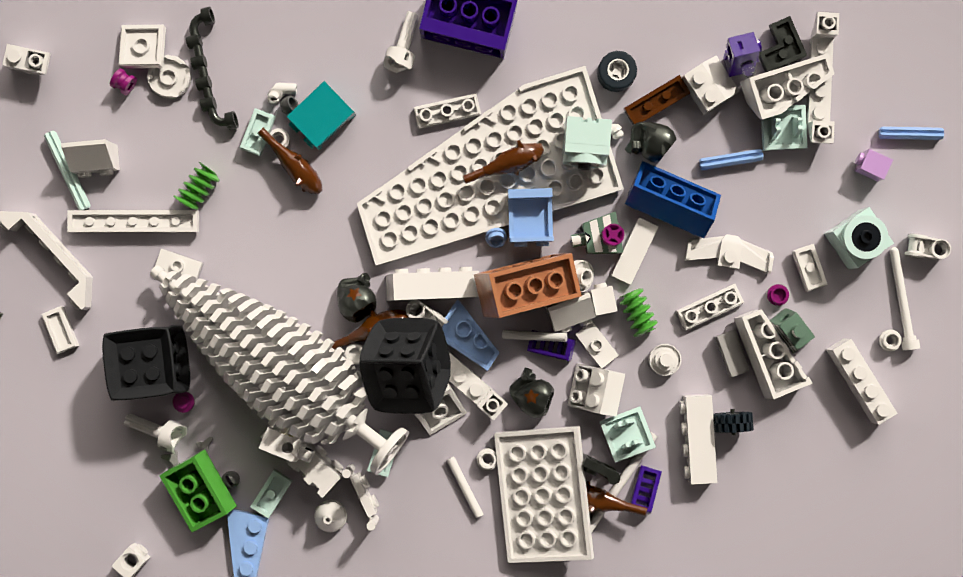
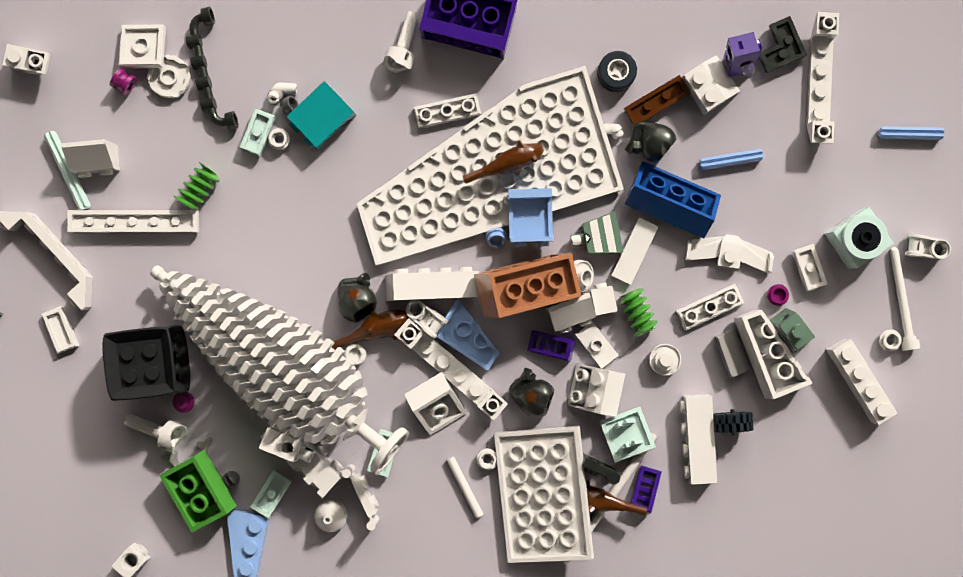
white plate [155,249,203,281] -> none
reddish brown piece [257,127,323,194] -> none
black piece [359,318,451,414] -> none
white bar [502,330,567,342] -> none
light aqua piece [562,116,612,170] -> none
magenta wheel [601,224,625,246] -> none
white wedge [740,53,834,120] -> none
light aqua plate [761,105,808,151] -> none
lavender brick [854,149,893,182] -> none

